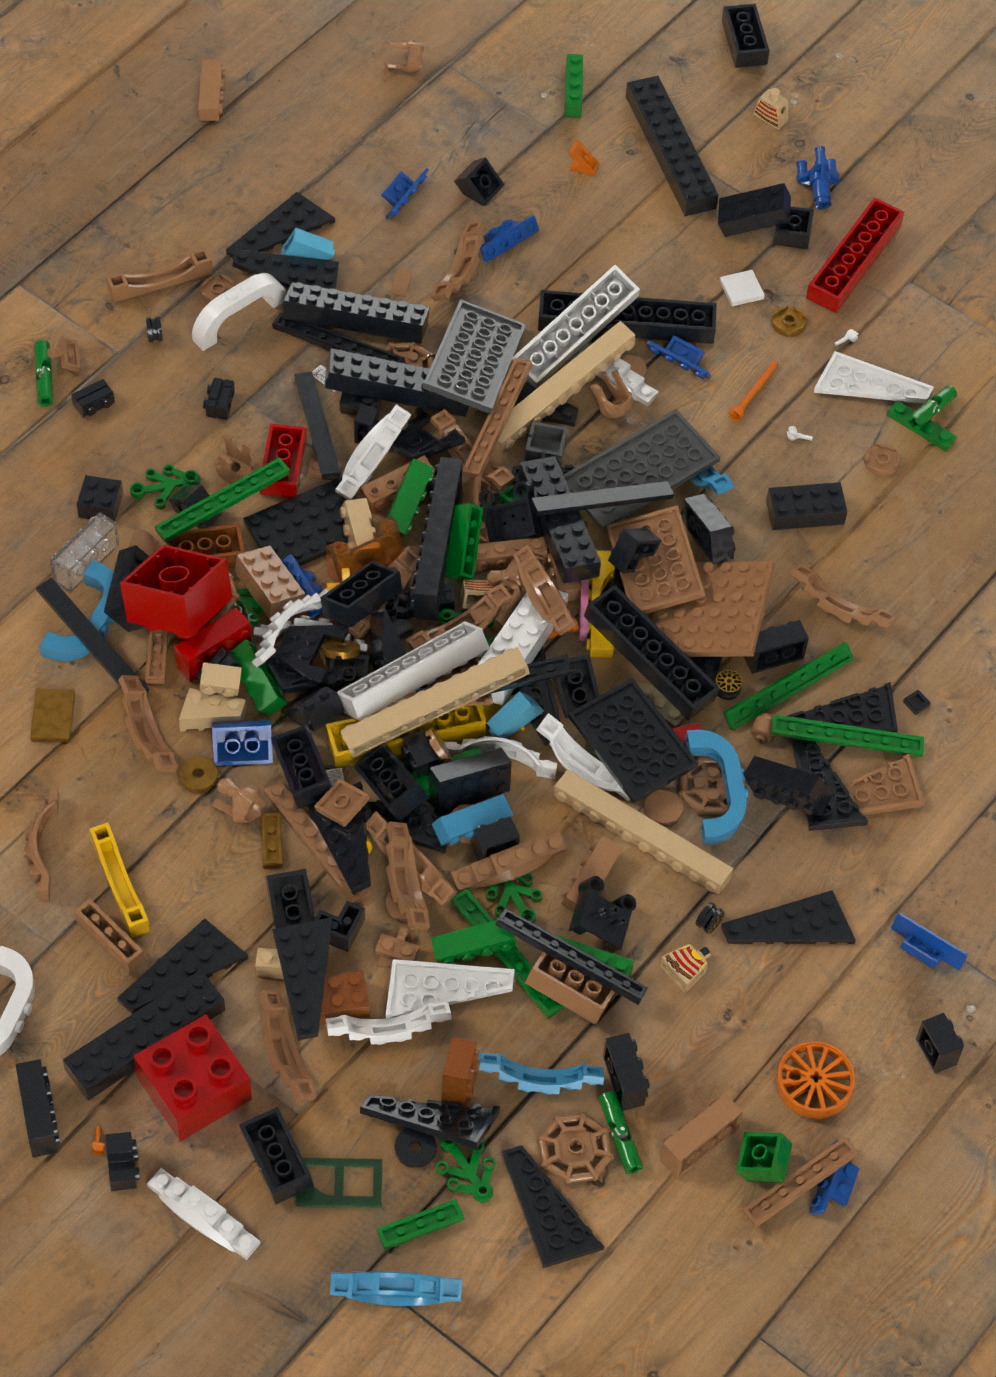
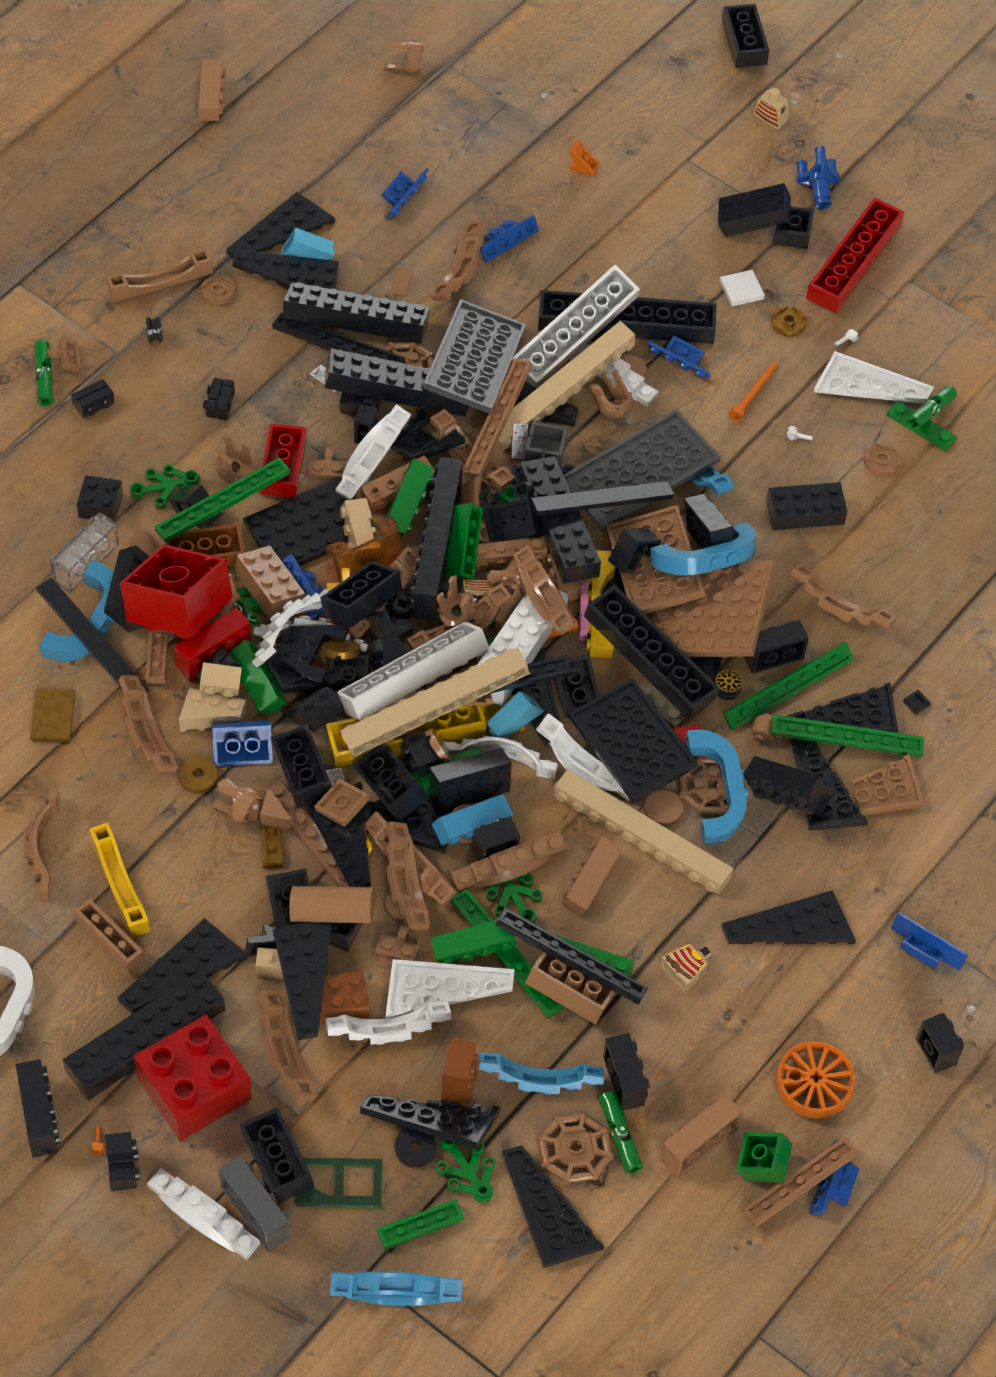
white arch [192,273,287,351] -> none
black tile [295,371,341,479] -> none
black slope [454,157,505,206] -> none
green brick [564,54,583,117] -> none
black piece [568,876,637,953] -> none
black brick [626,76,719,216] -> none
black wheel [695,902,725,934] -> none
none -> dark grey brick [219,1156,291,1252]
none -> black slope [245,924,276,957]
none -> medium nougat slope [260,789,291,830]
none -> medium nougat brick [289,886,377,923]
none -> medium nougat piece [436,576,477,626]
none -> white sticker [511,423,528,458]
none -> dark azure arch [650,522,756,575]

